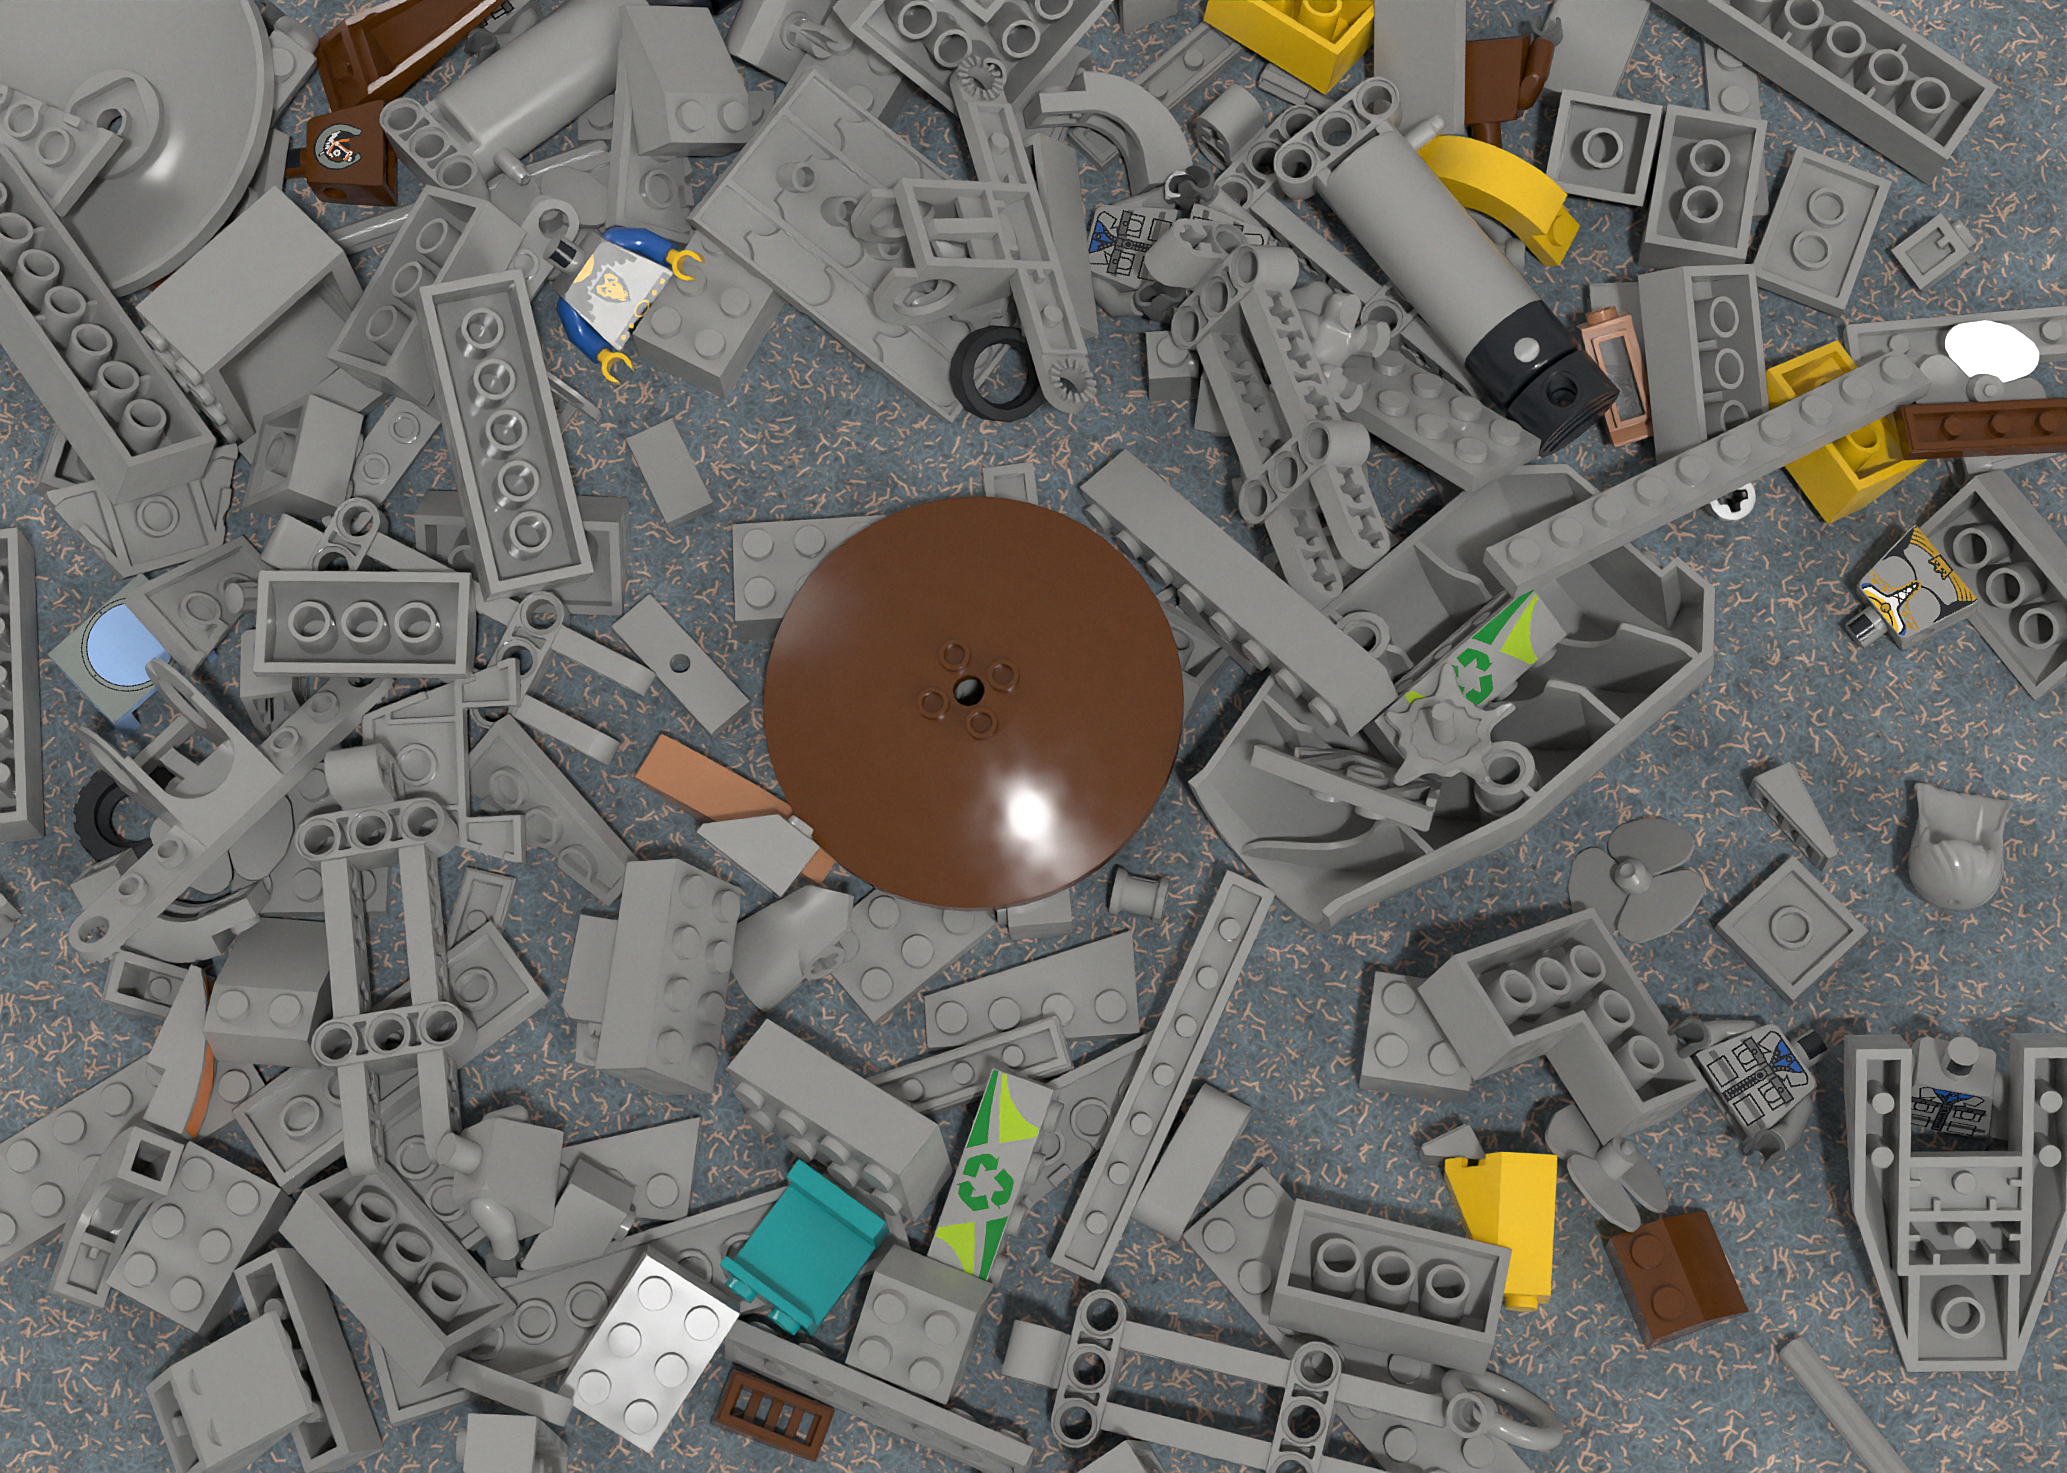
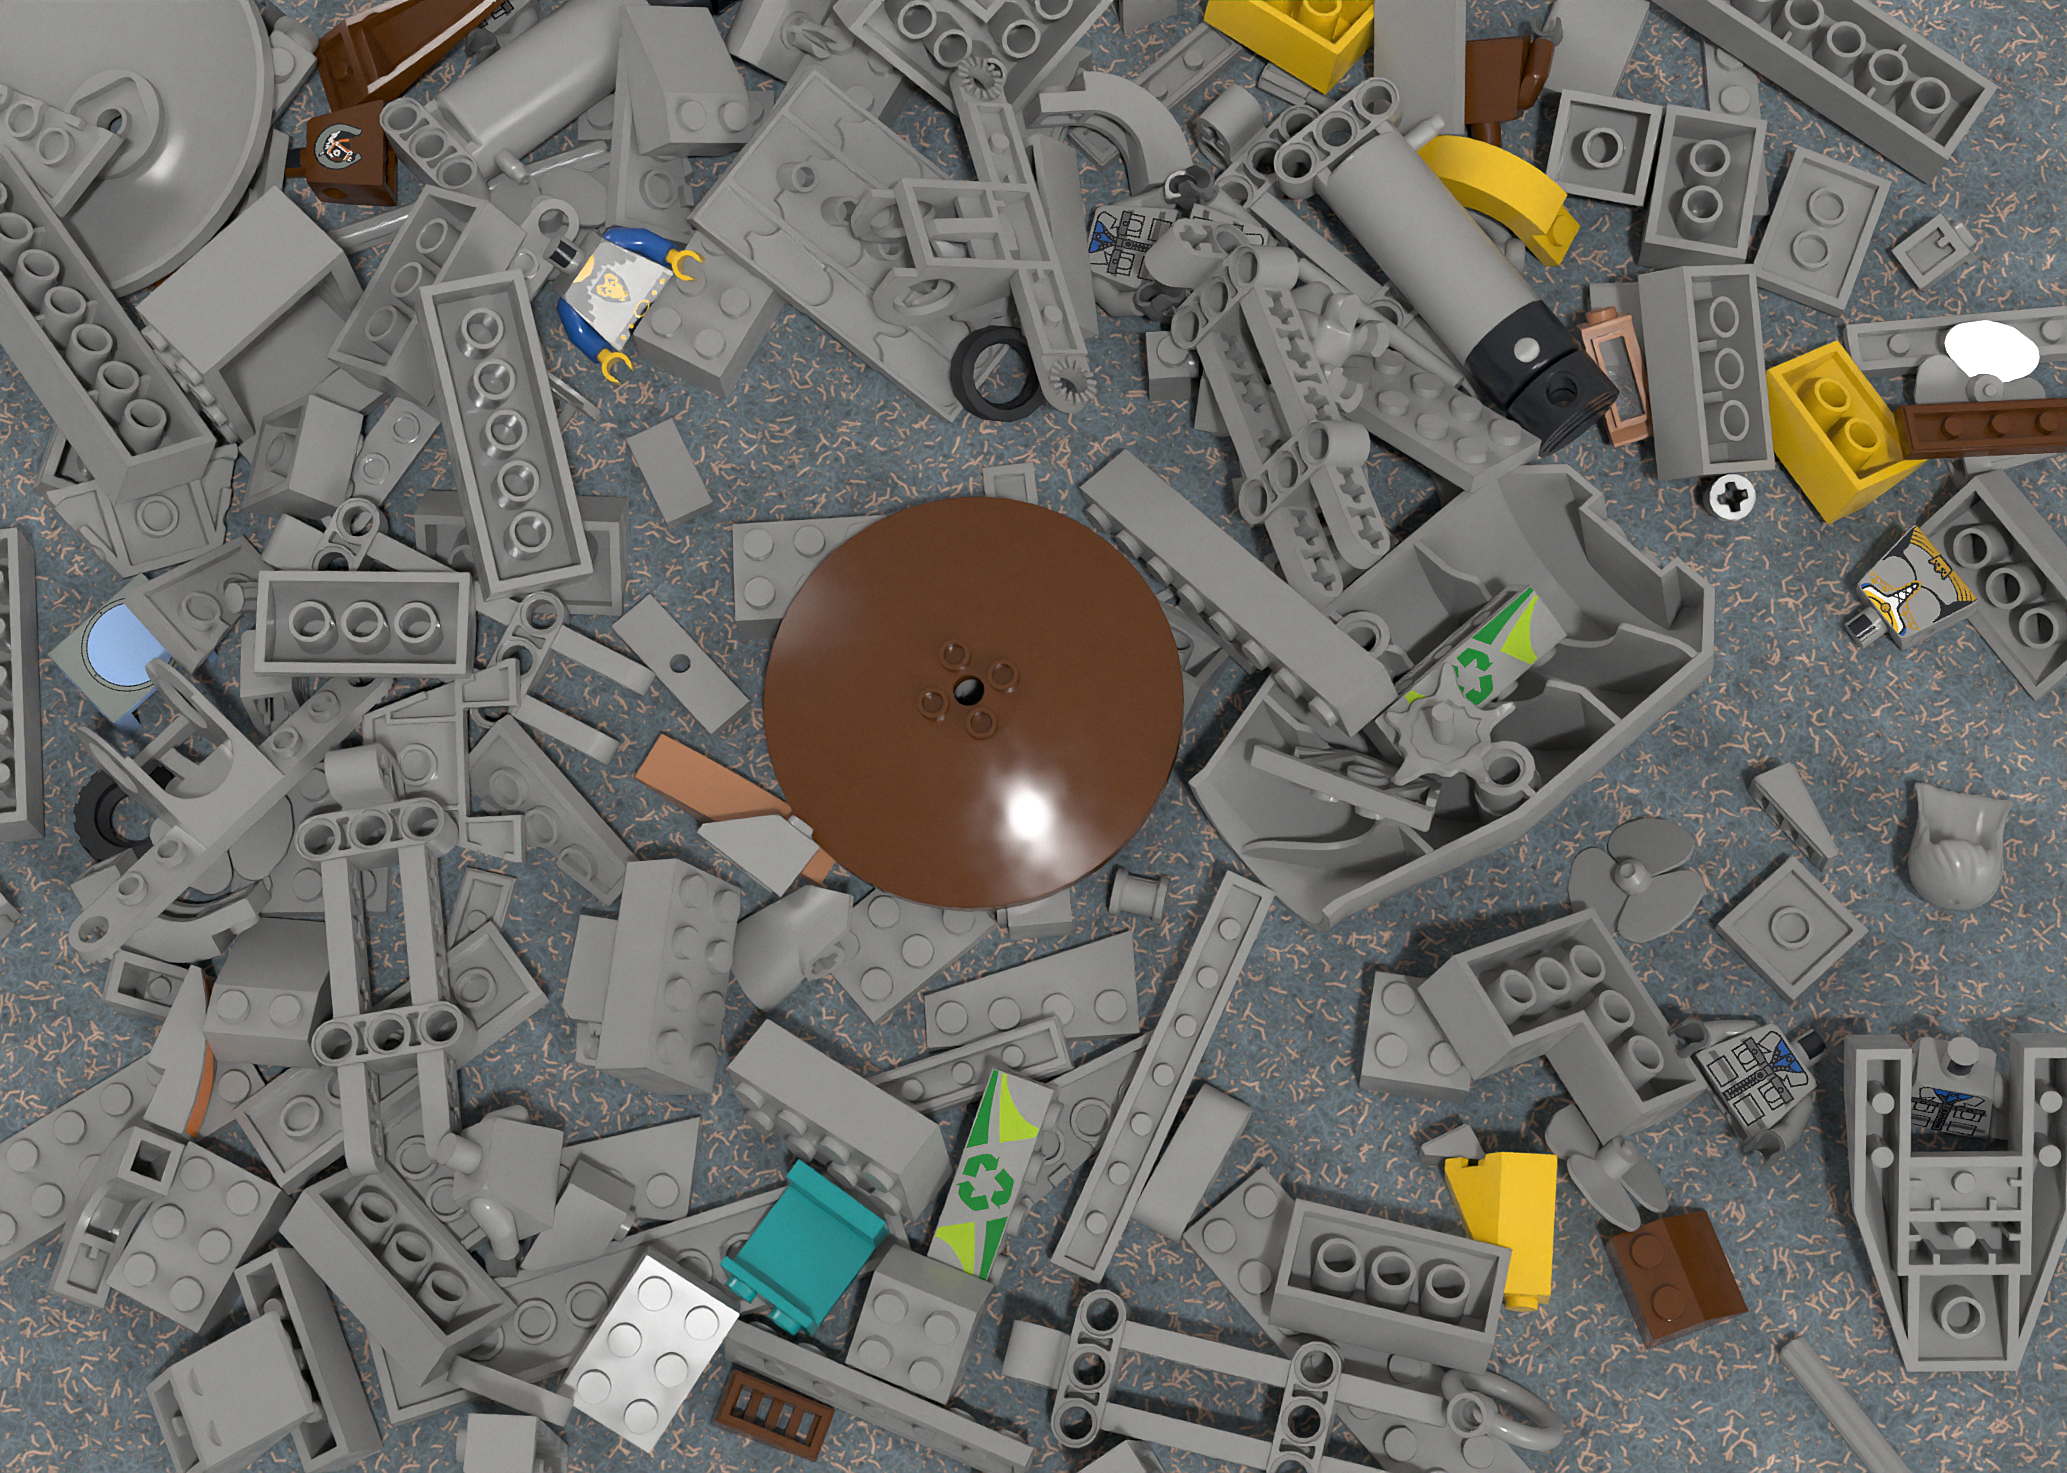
light grey plate [1482,348,1932,599] -> none
none -> light grey bar [1298,258,1465,389]

